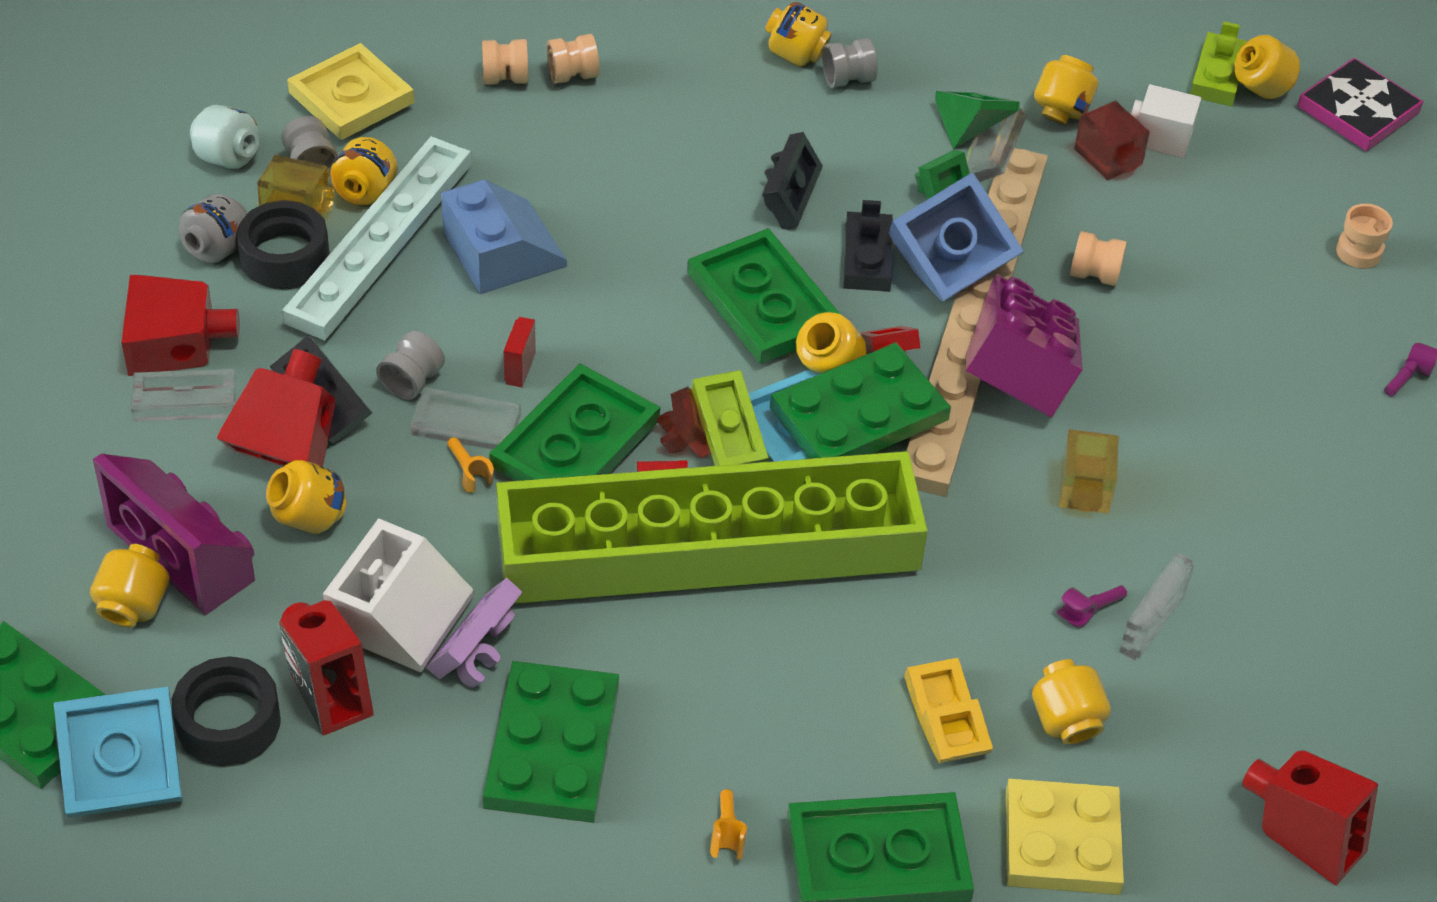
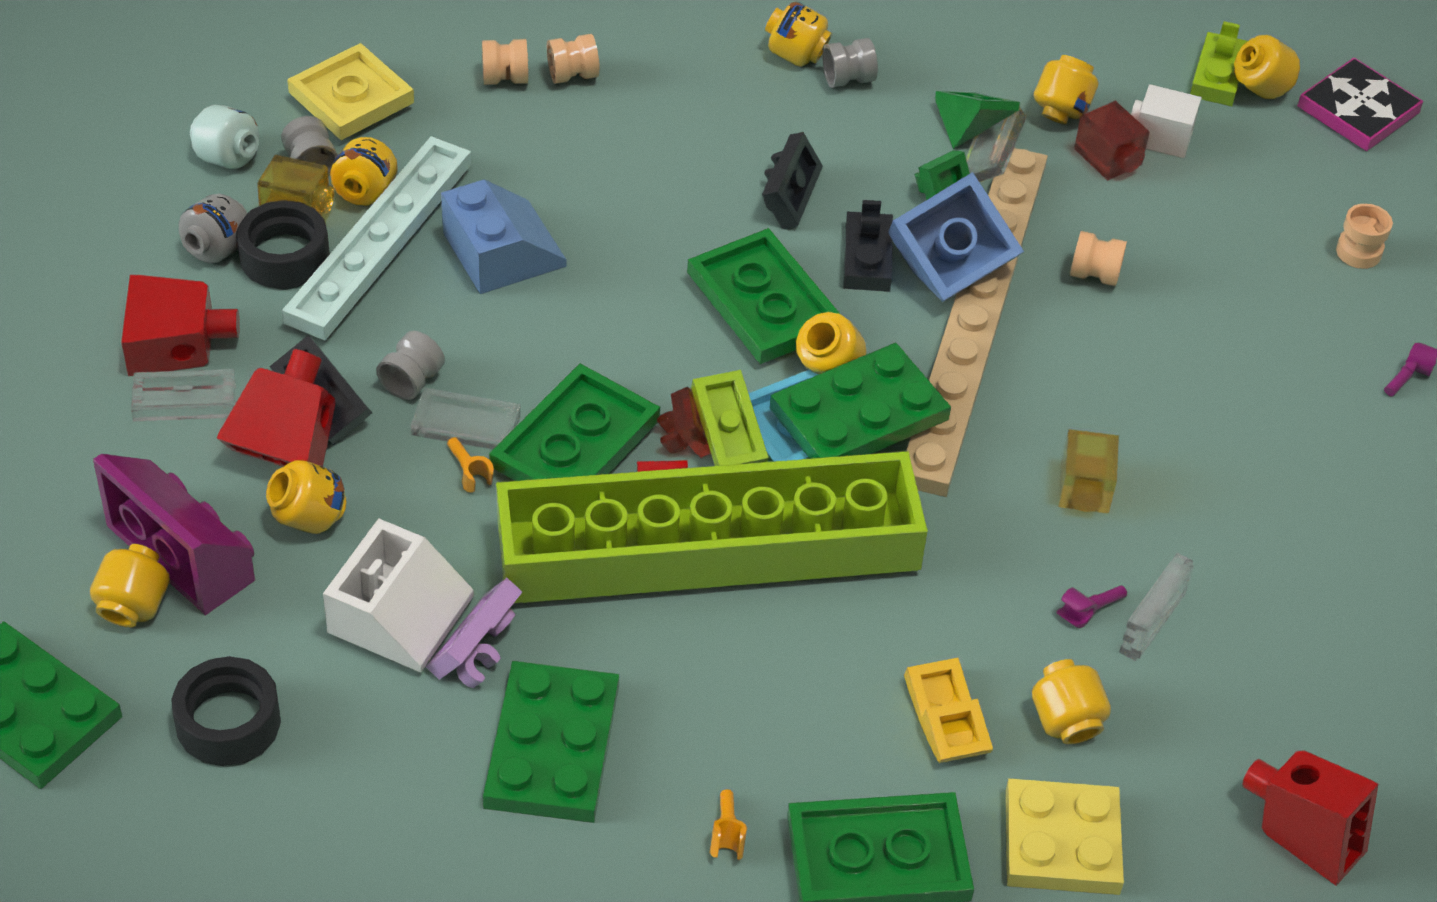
medium azure plate [54,686,183,818] -> none
red torso [279,600,374,736] -> none
red tile [503,316,536,388] -> none
red plate [861,325,921,354] -> none
magenta slope [966,274,1083,418] -> none

